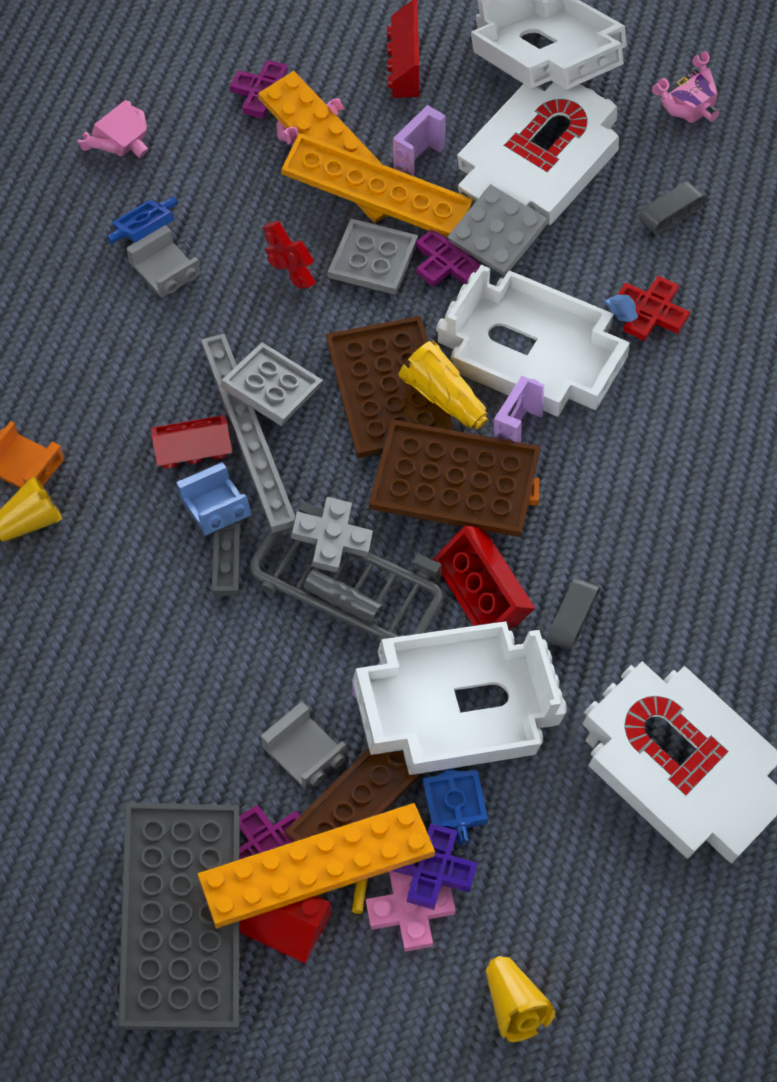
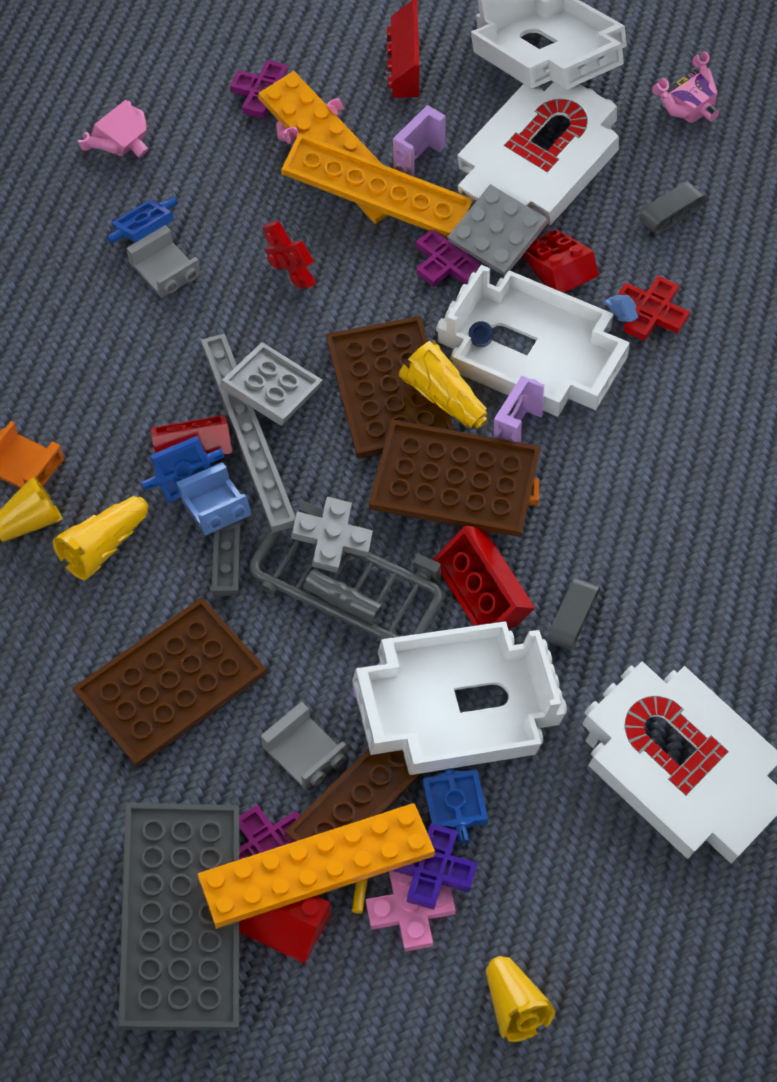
light grey plate [328,219,418,295] -> none
none -> yellow cone [53,496,149,580]
none -> reddish brown plate [72,597,267,768]
none -> blue plate [141,436,224,502]
none -> dark blue tile [468,321,494,347]
none -> red slope [522,229,599,293]

